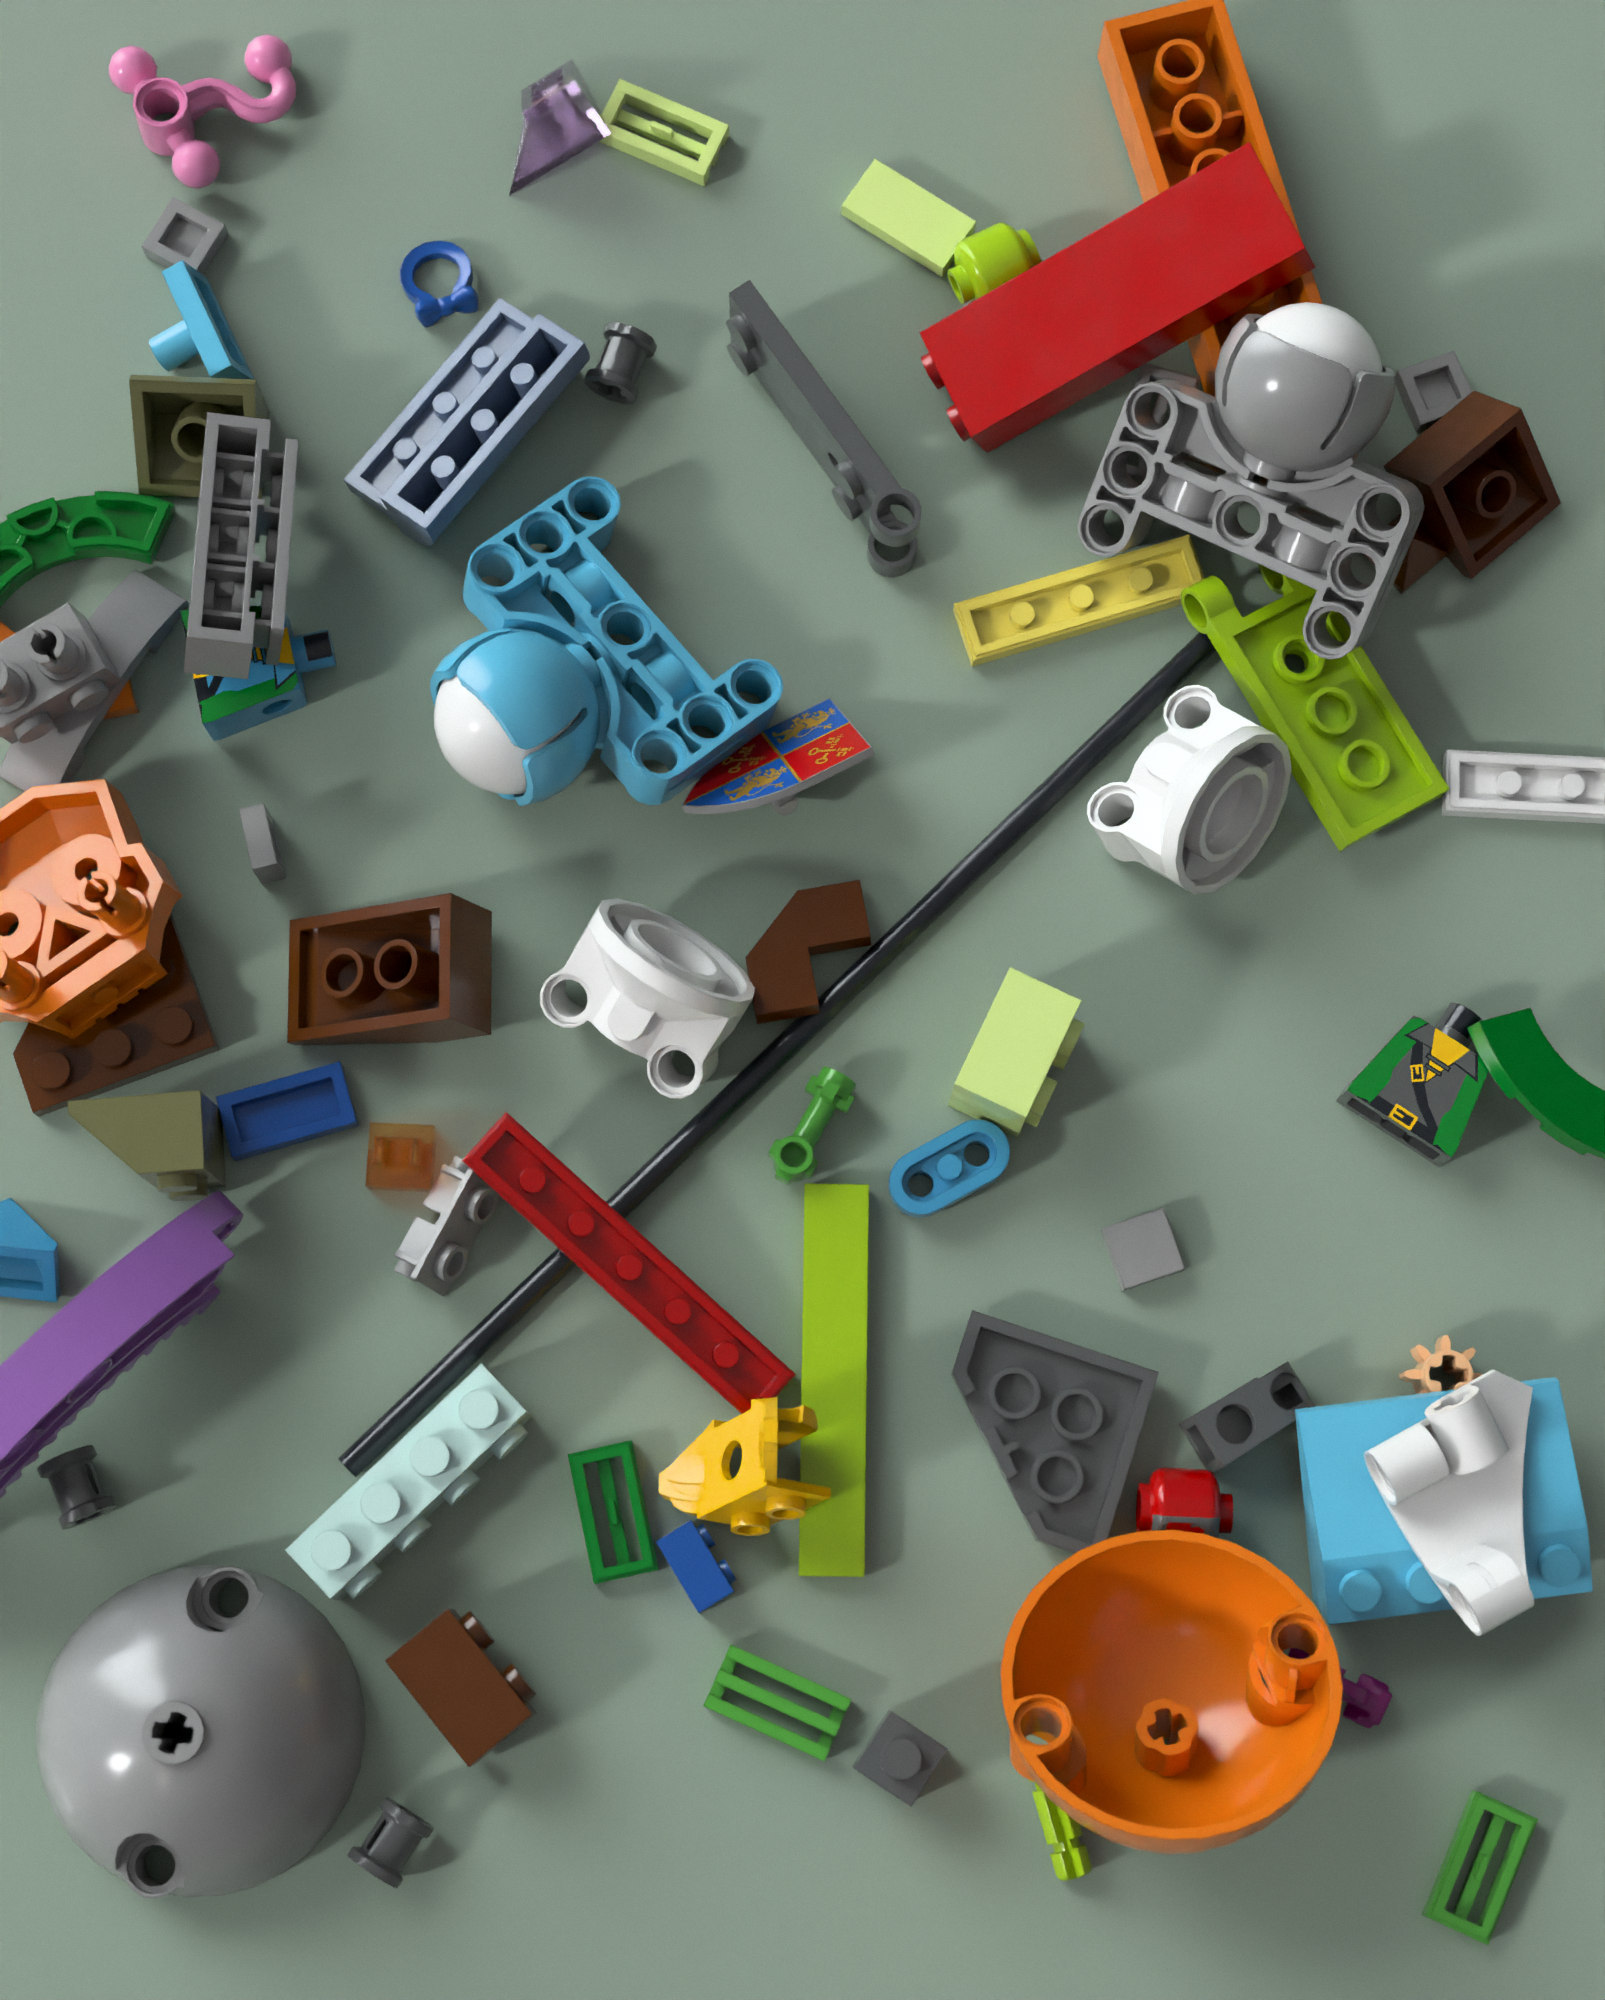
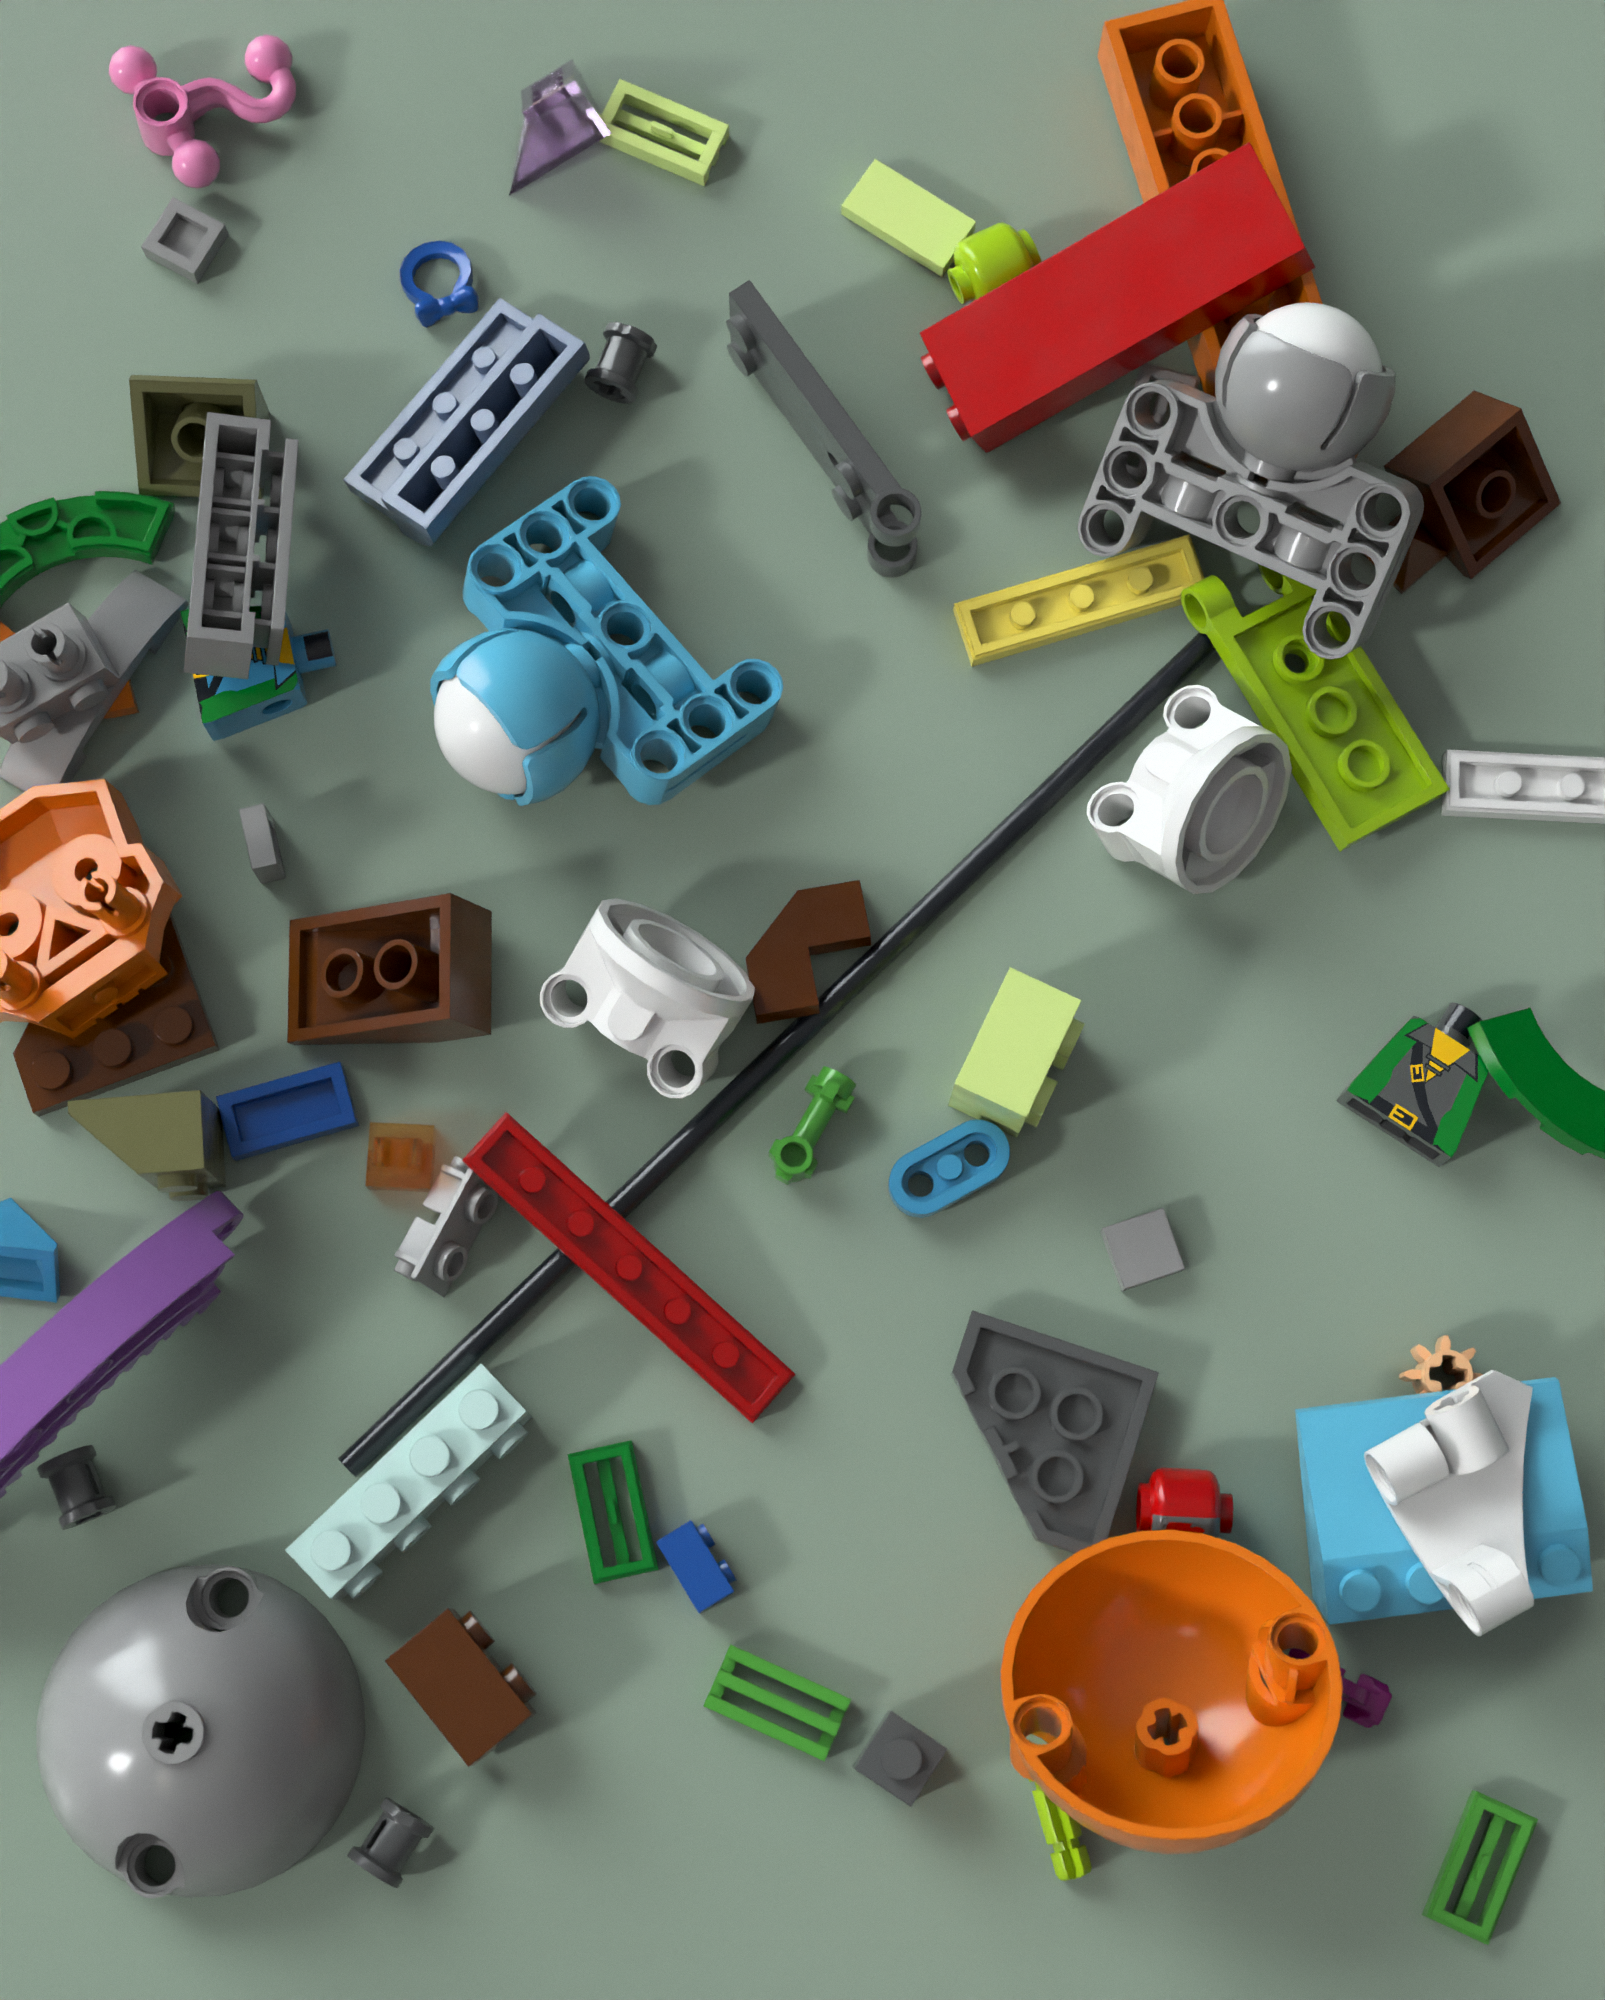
medium azure tile [149,260,254,379] -> none
yellow piece [658,1397,831,1536] -> none
shield [681,698,875,815] -> none
lime tile [798,1183,869,1577] -> none
dark grey leg [1179,1361,1316,1473] -> none
light grey tile [1396,351,1472,434] -> none

